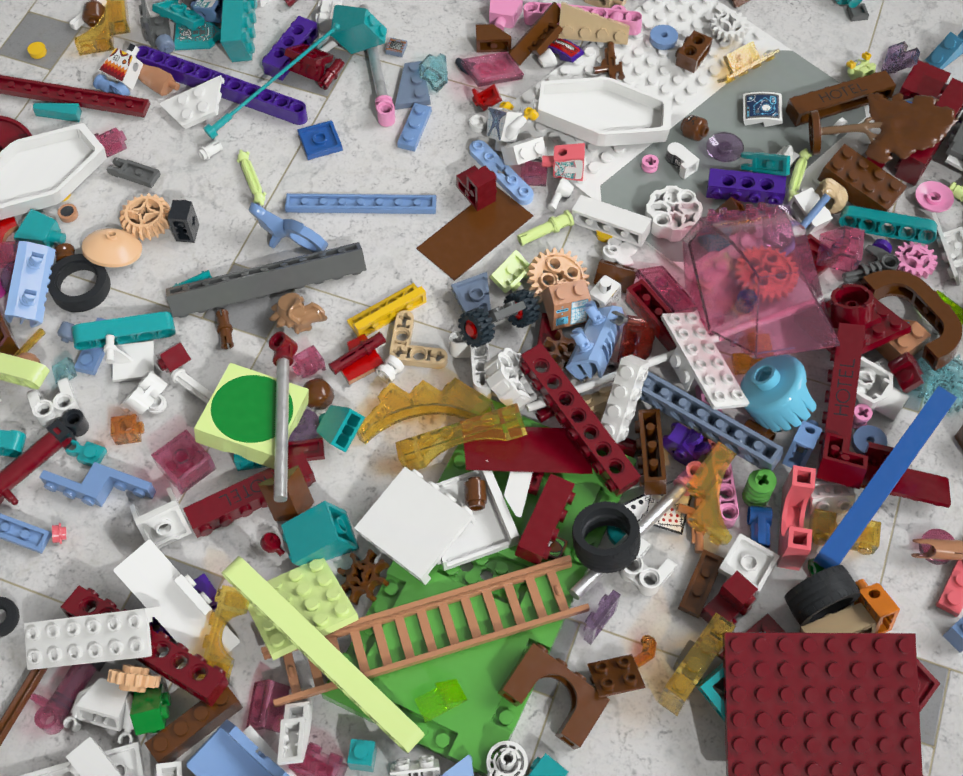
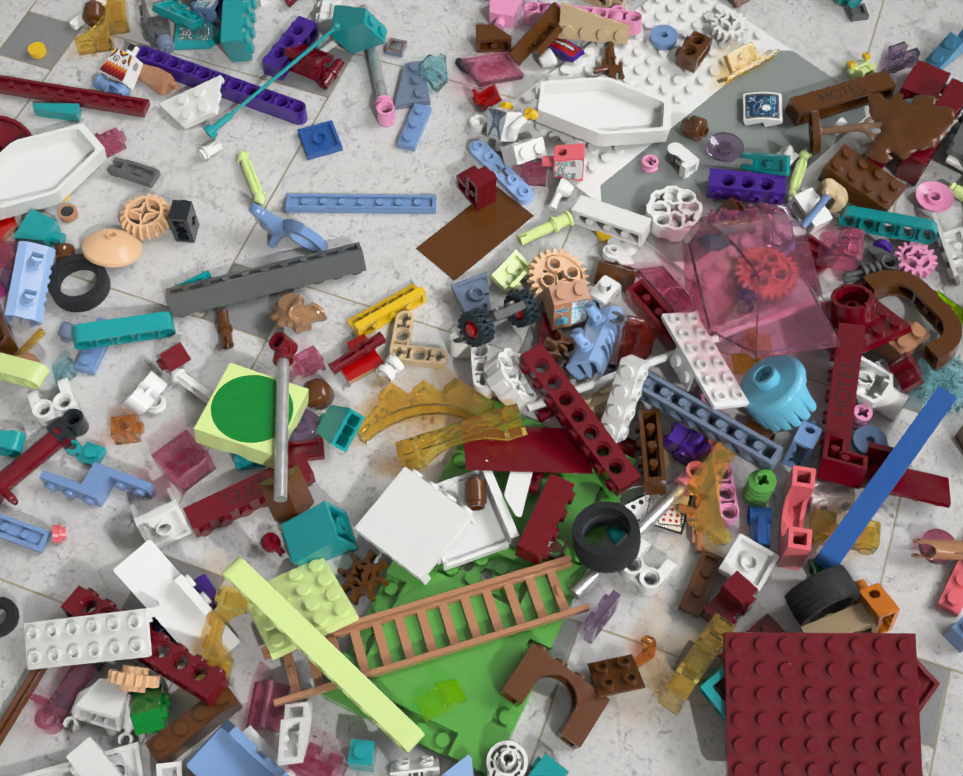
white plate [104,335,155,382] -> none

